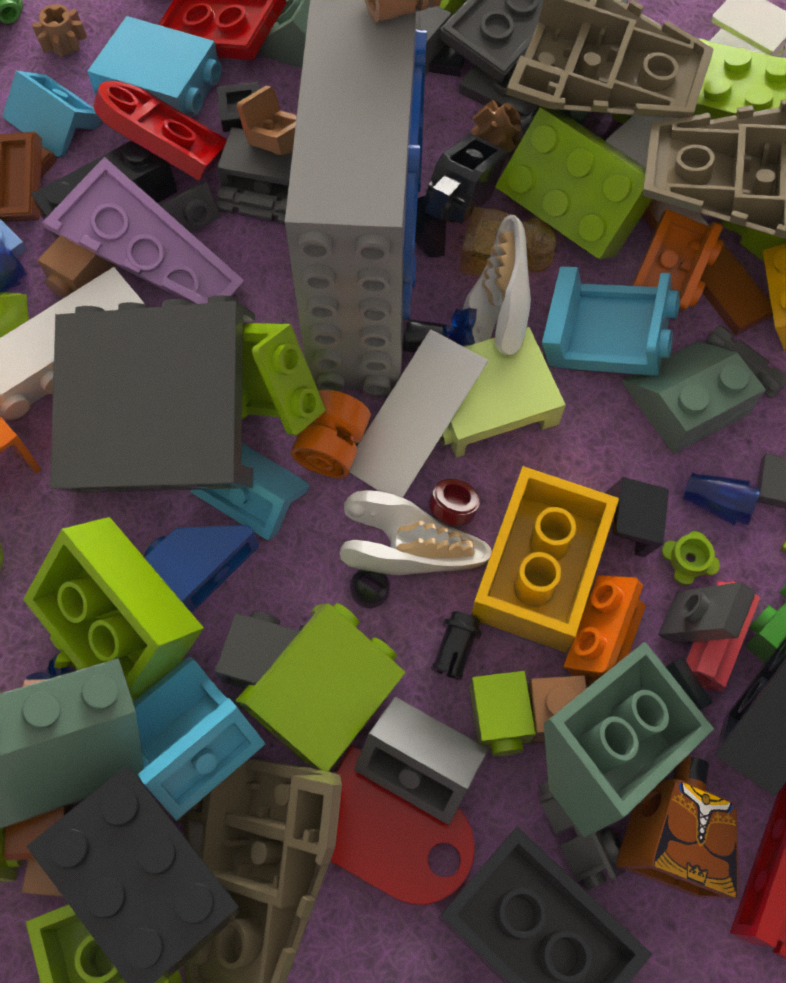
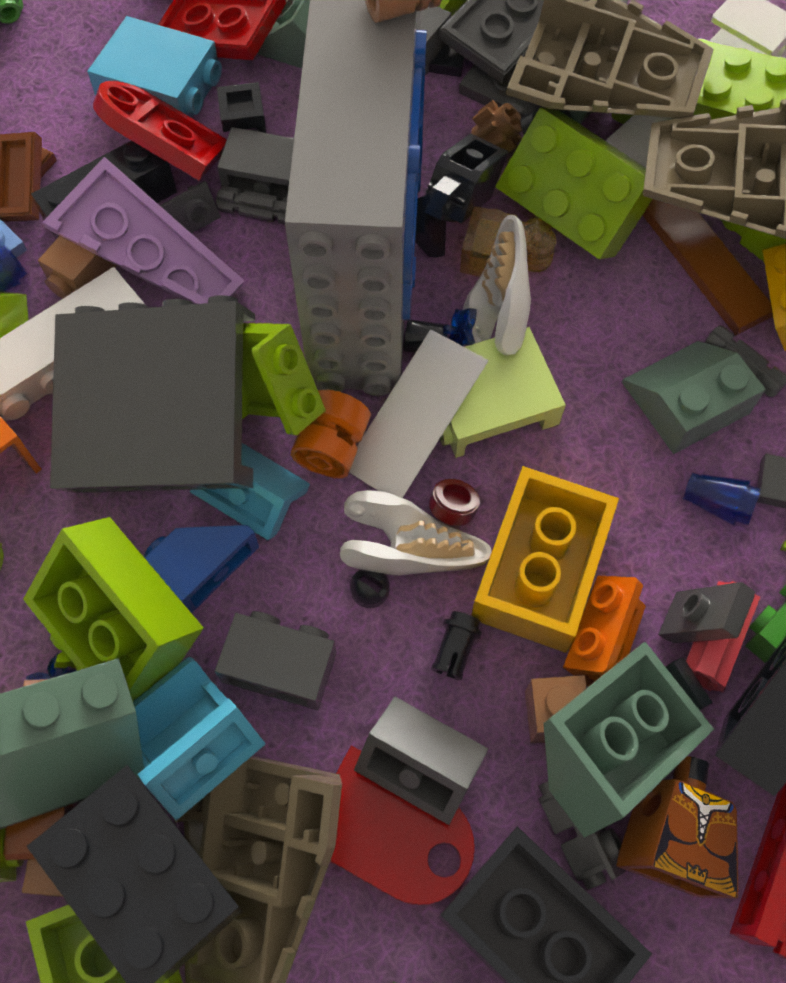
medium azure panel [3,71,102,157] -> none
medium nougat gear [32,4,87,57] -> none
lime panel [235,603,406,772] -> none
medium nougat bracket [237,86,296,155] -> none
lime brick [469,671,536,756] -> none
medium azure panel [542,266,680,376] -> none
black panel [605,477,669,557] -> none
orange bracket [631,209,724,314] -> none
lime plate [661,531,720,586] -> none

